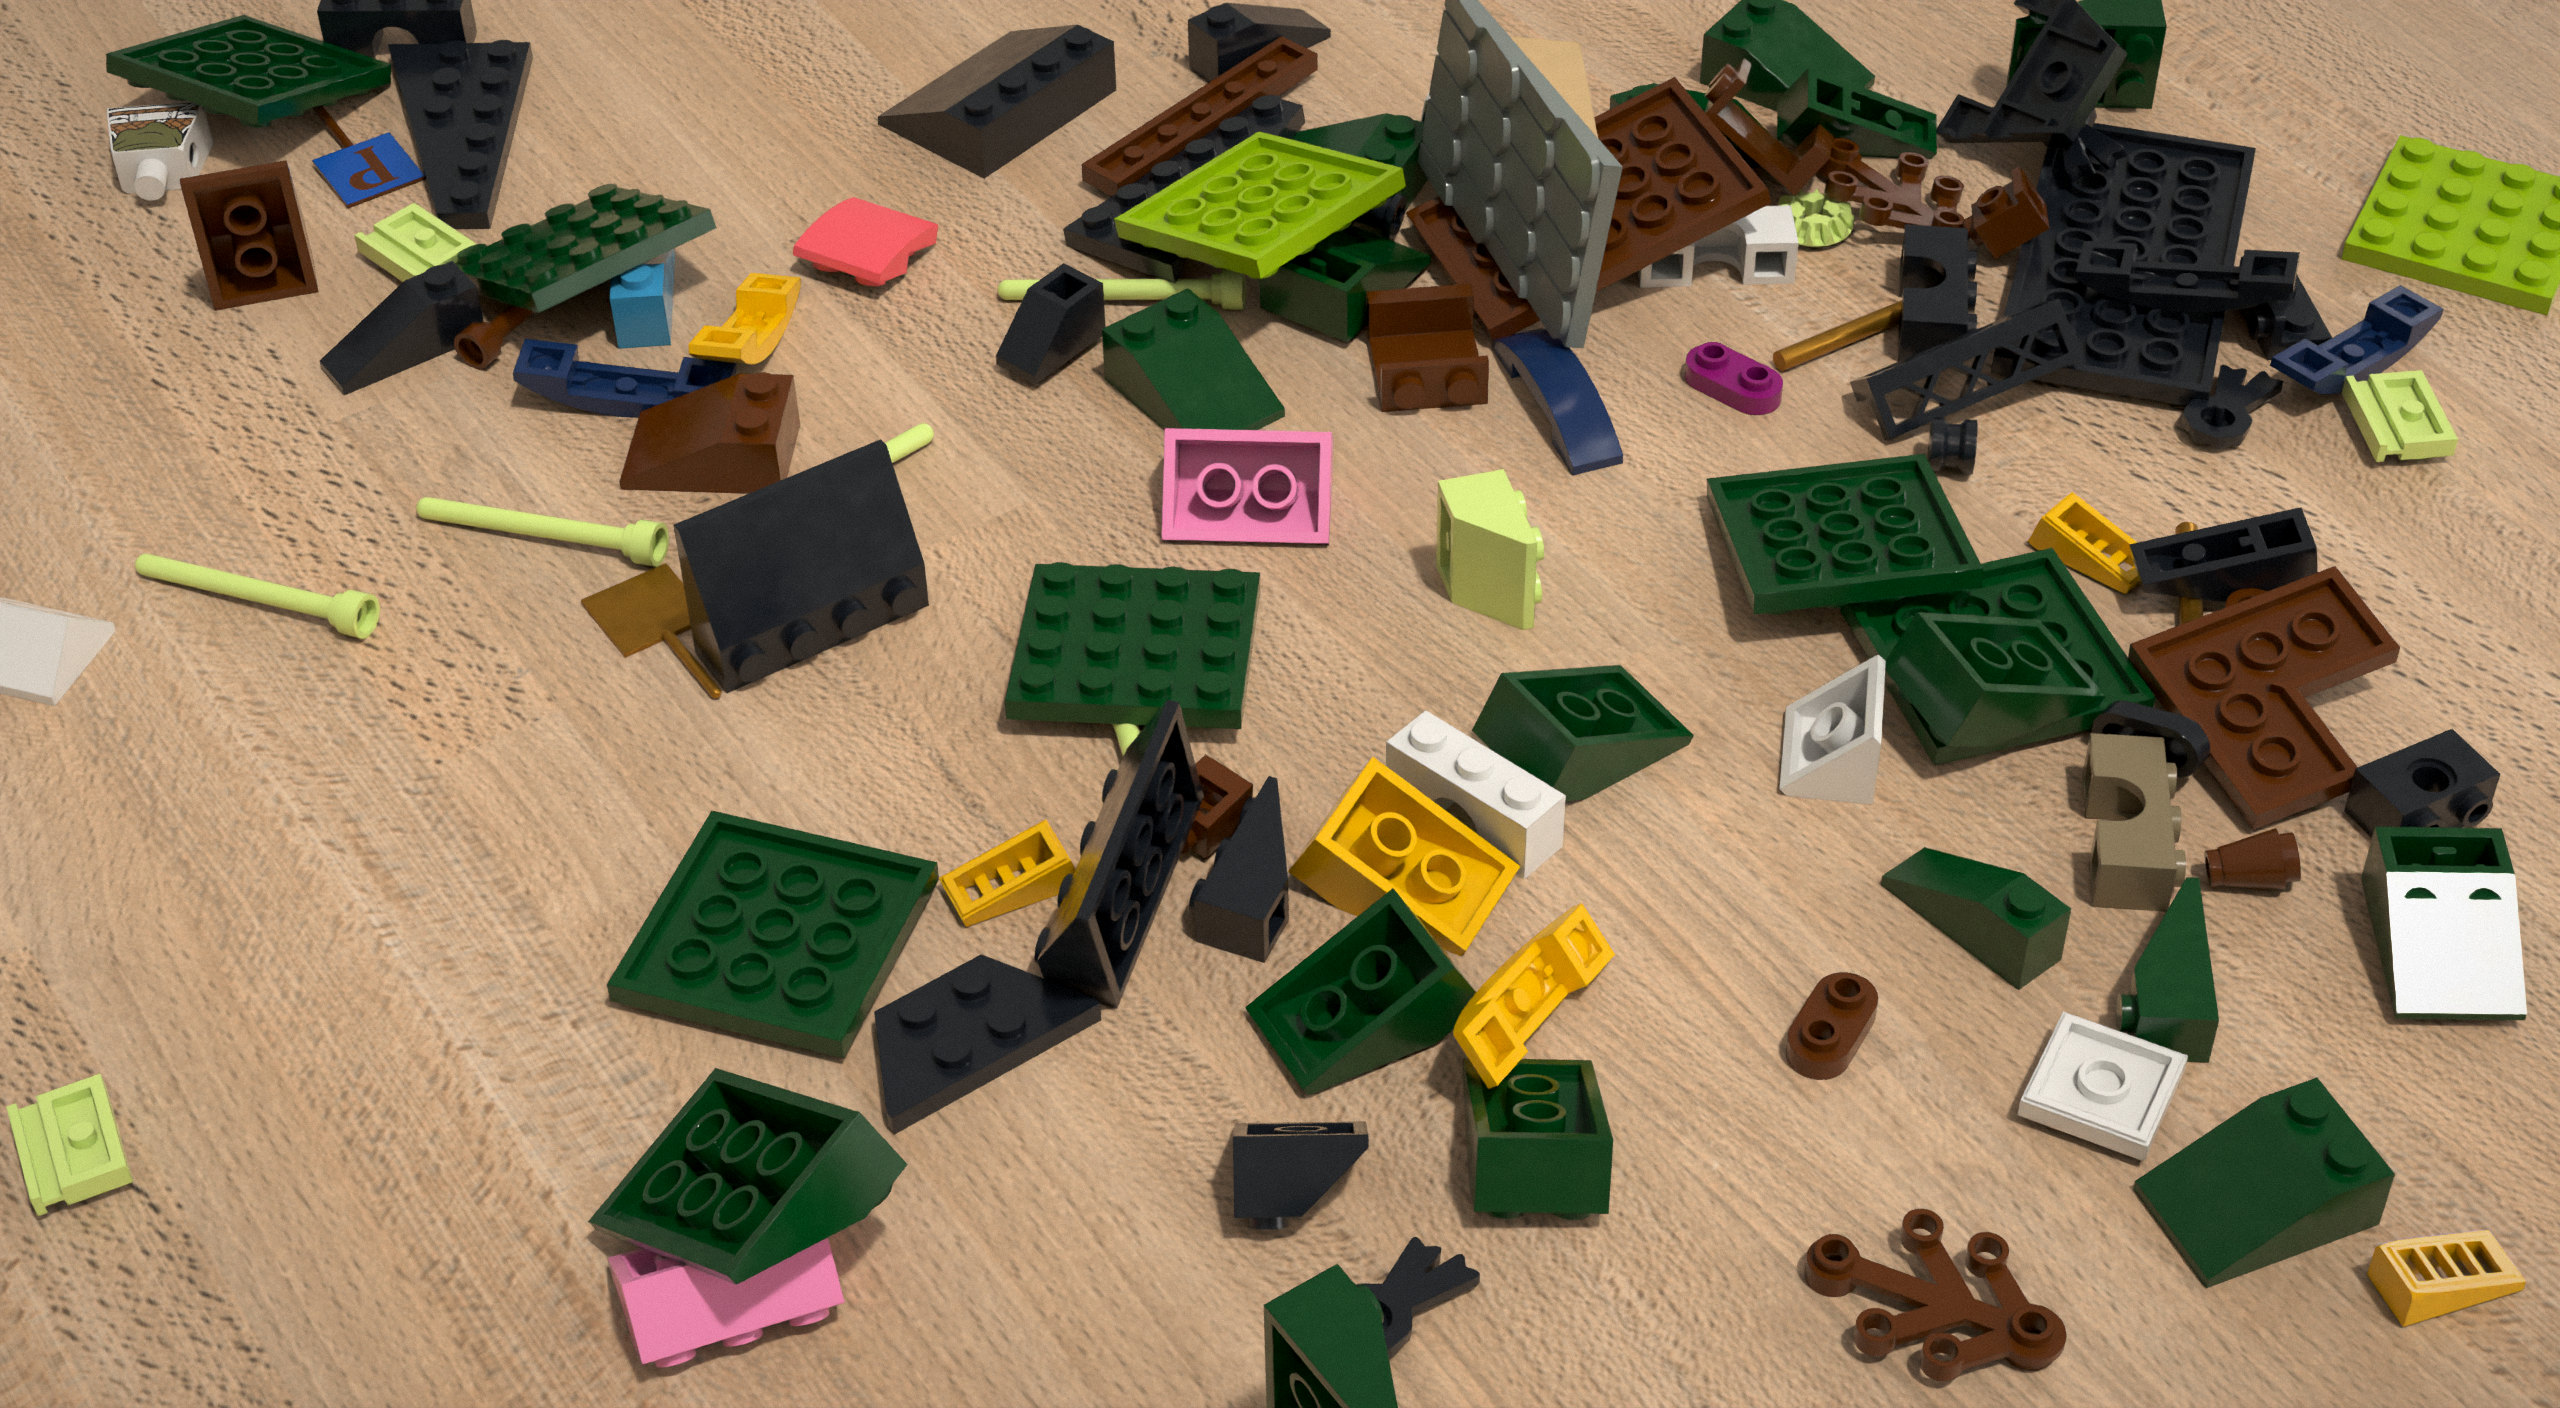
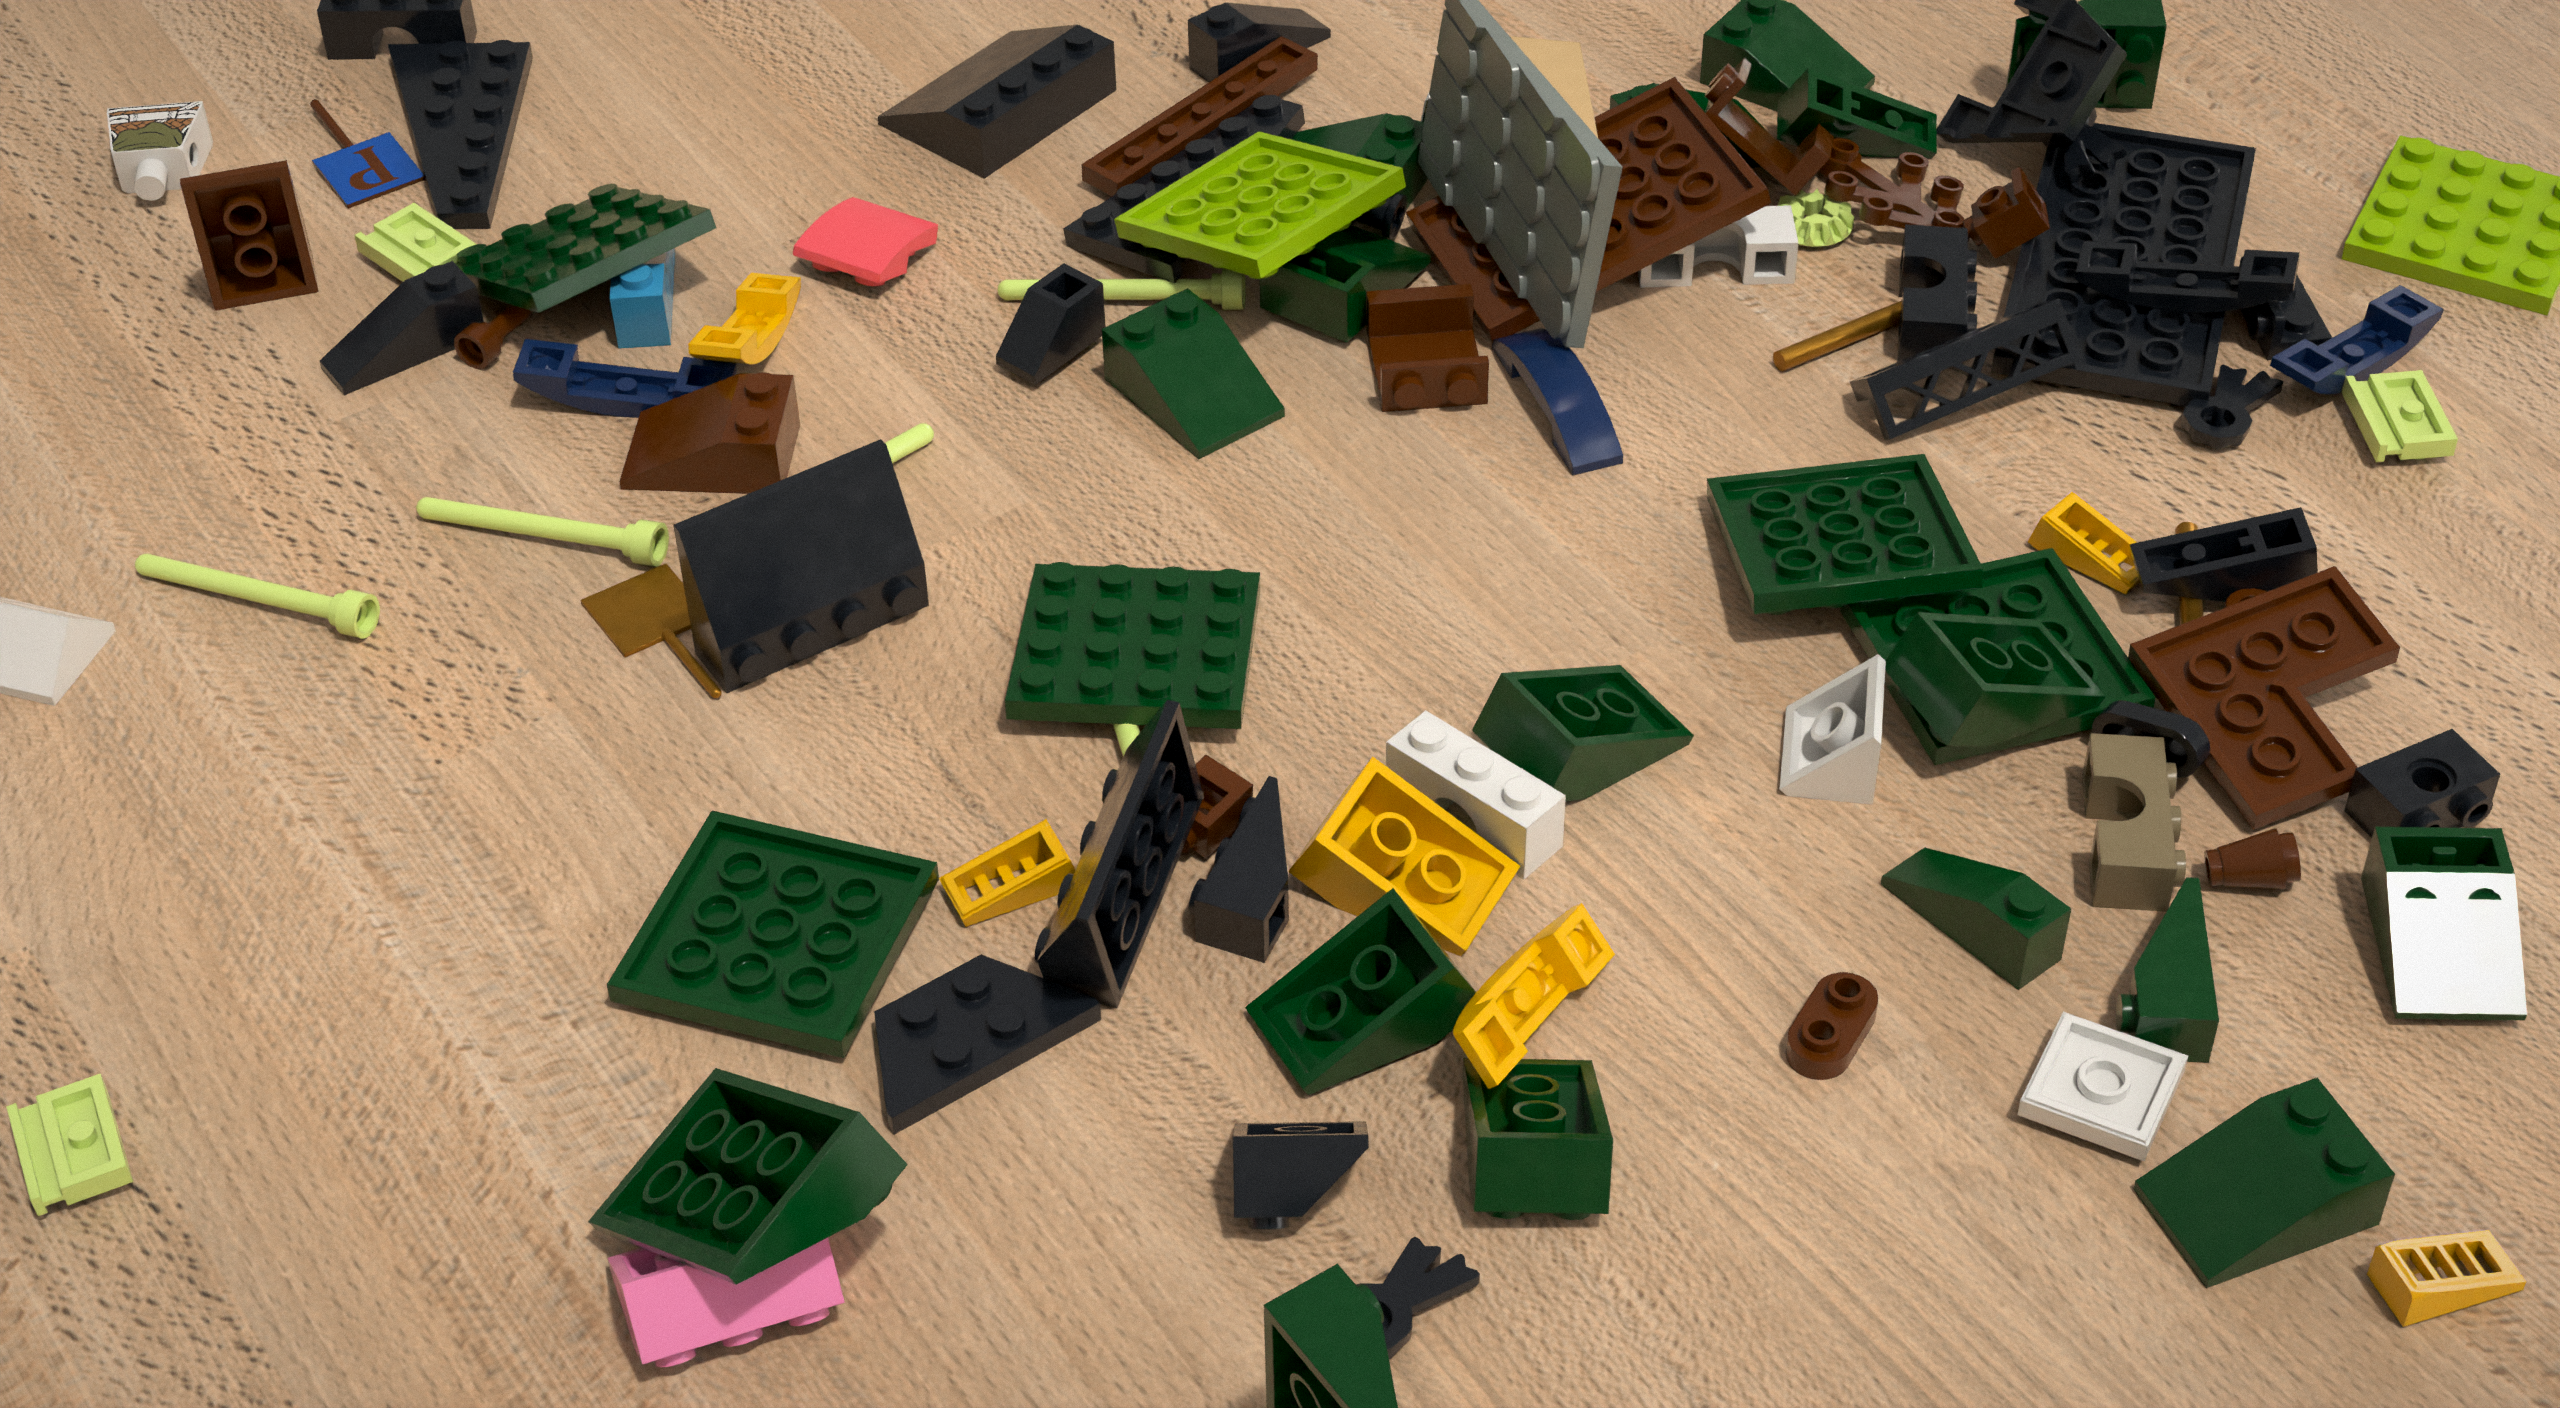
dark green plate [106,15,391,128] -> none
bright pink slope [1162,428,1334,544] -> none
yellowish green slope [1436,469,1544,630] -> none
magenta plate [1685,342,1783,415] -> none
reddish brown plant [1804,1209,2067,1382] -> none
black wheel [1927,417,1978,475] -> none

